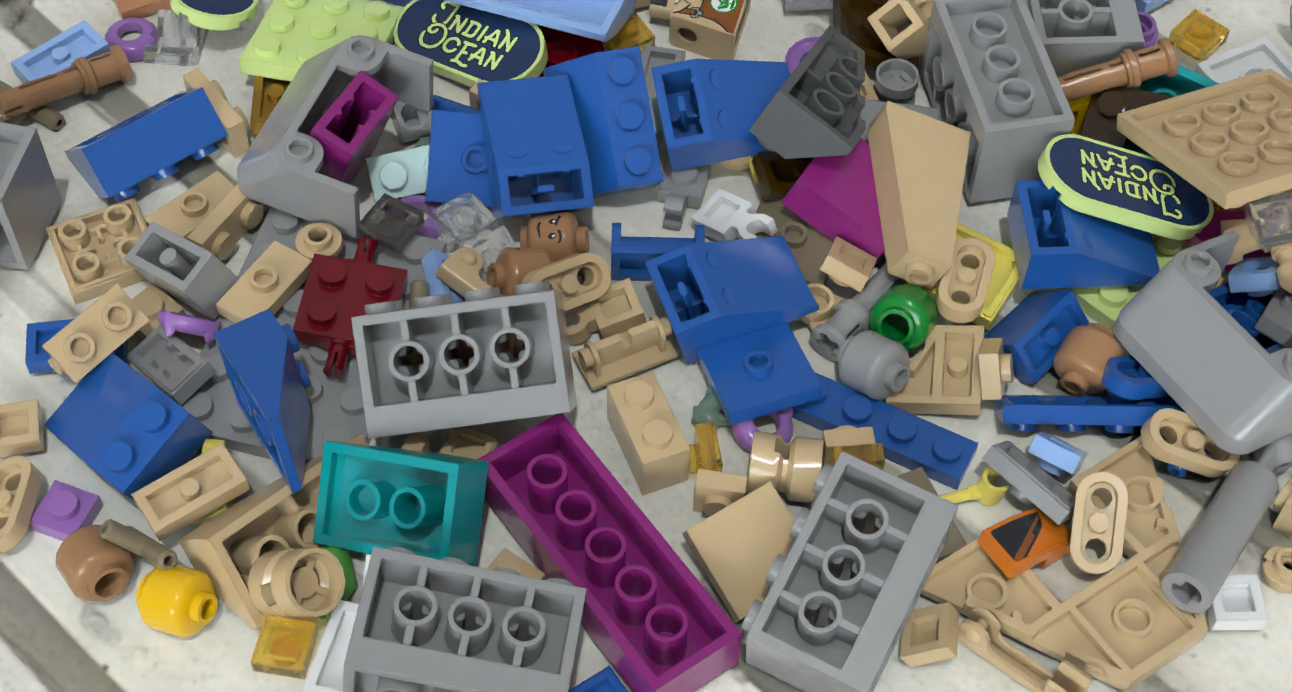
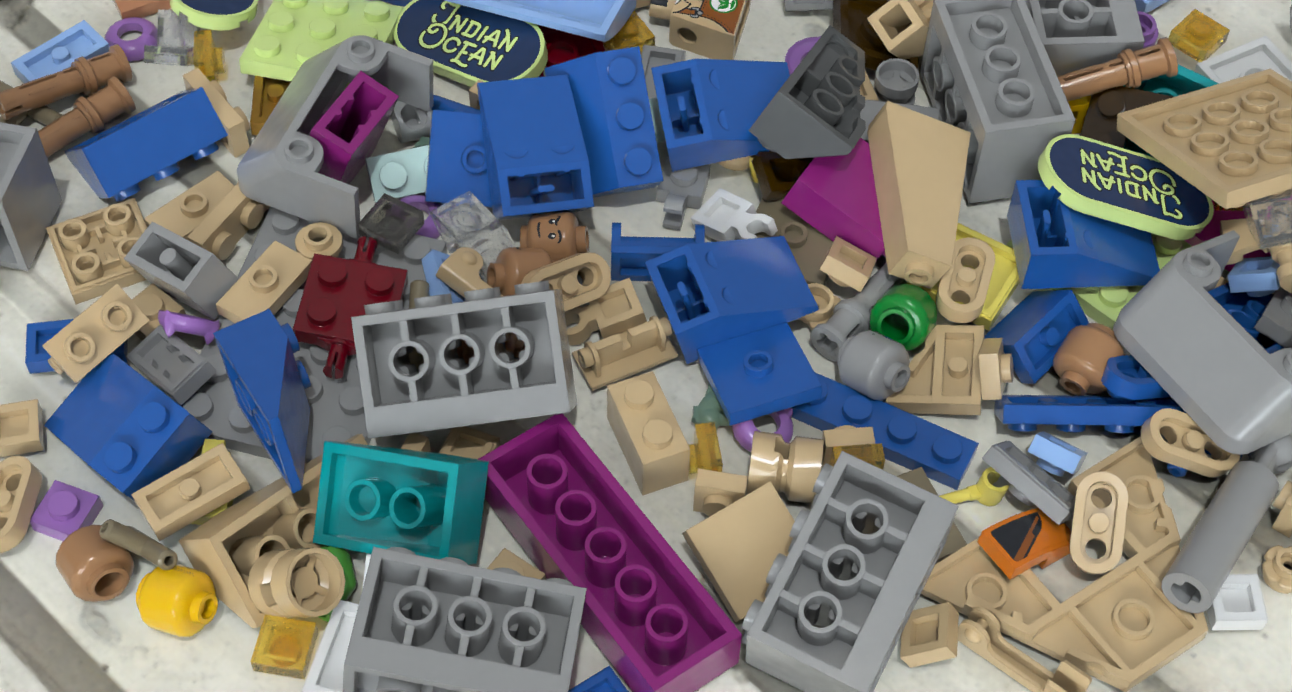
none -> medium nougat pin [38,77,136,158]
none -> clear yellow plate [194,30,226,82]

